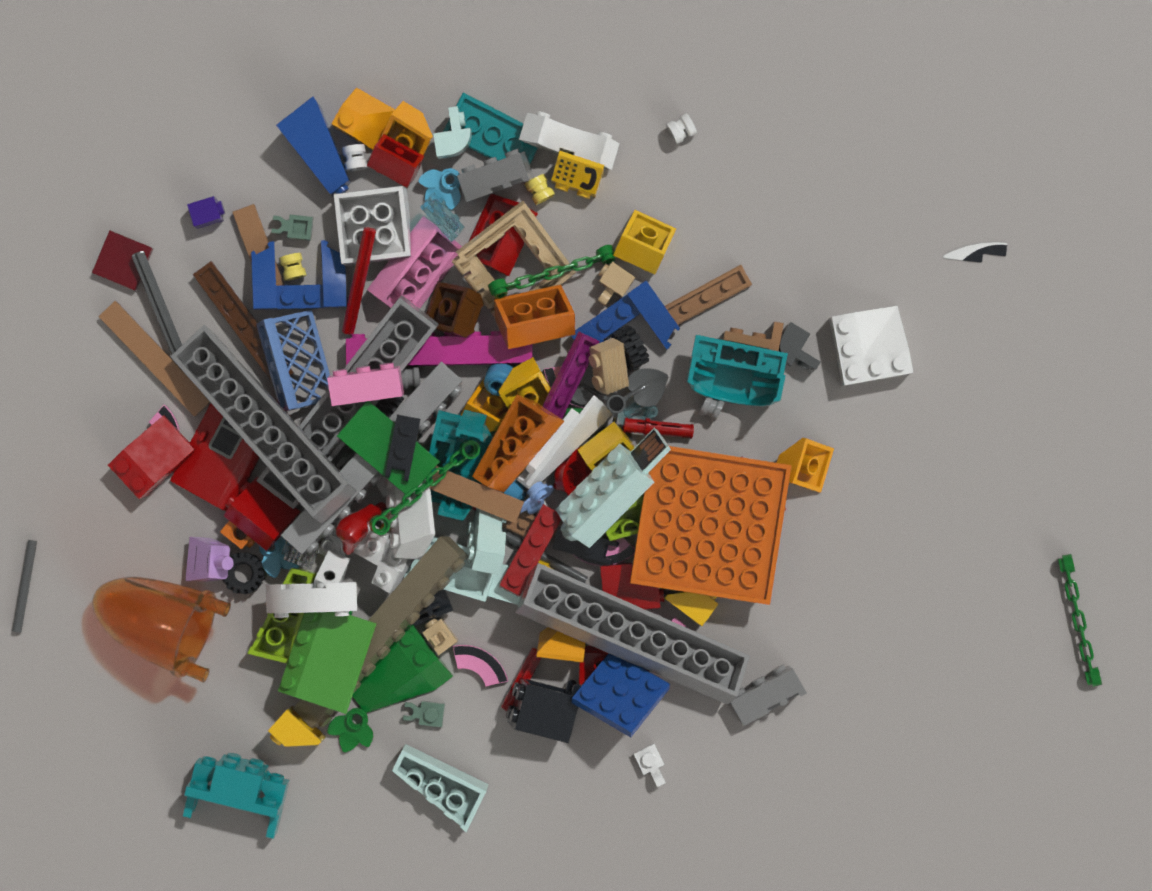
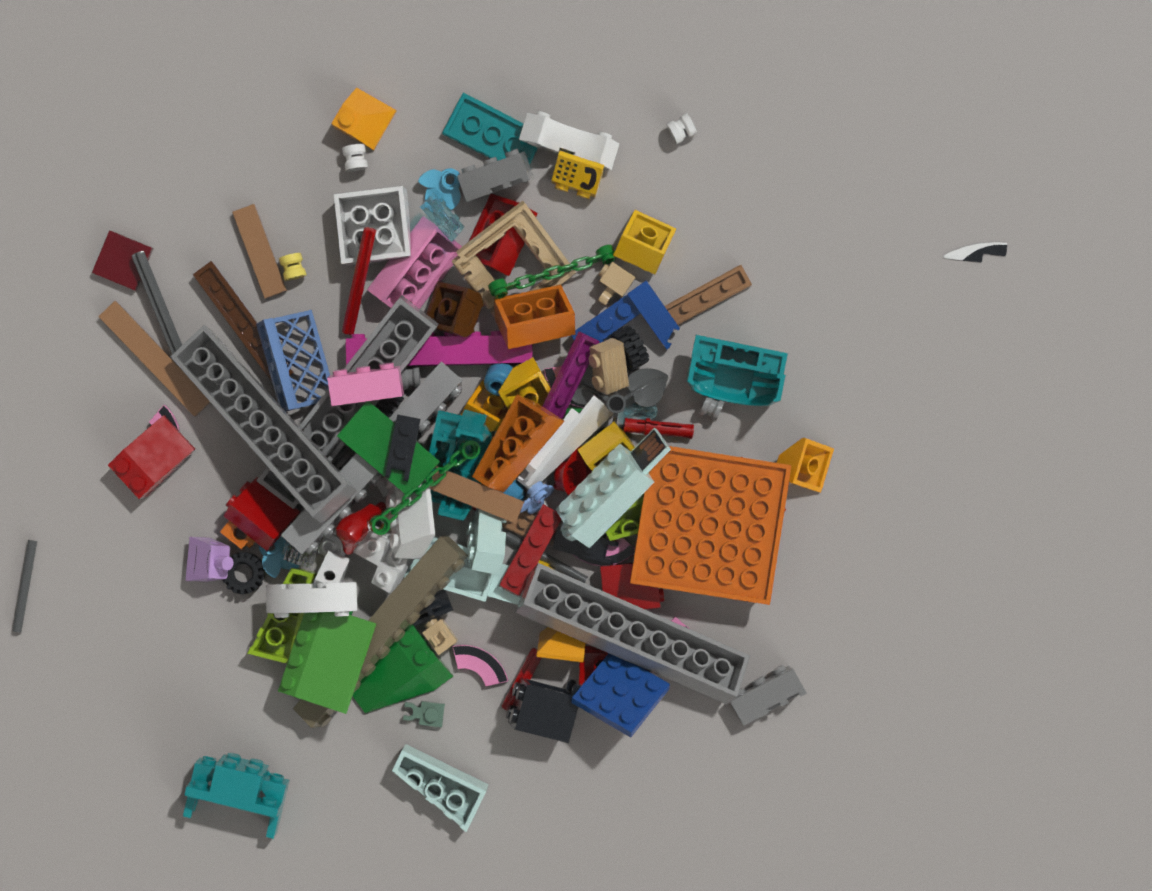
clear orange windscreen [92,577,231,683] -> none
red door [170,403,260,511] -> none
dark purple brick [187,196,226,229] -> none
blue wedge [251,240,347,310] -> none
yellow slope [268,706,327,747] -> none
sand green plate [271,214,314,241] -> none
blue slope [276,97,351,197] -> none
green plate [327,708,373,752] -> none
red brick [367,134,424,188] -> none
light orange slope [381,101,433,155] -> none
light aqua brick [433,106,472,159] -> none
light yellow wheel [524,174,555,205] -> none
white plate [634,744,666,787] -> none
yellow slope [664,591,718,626] -> none
medium nougat bracket [722,322,784,351] -> none
dark grey brick [779,322,821,372] -> none
white slope [829,306,913,387] -> none
green piece [1058,554,1102,687] -> none

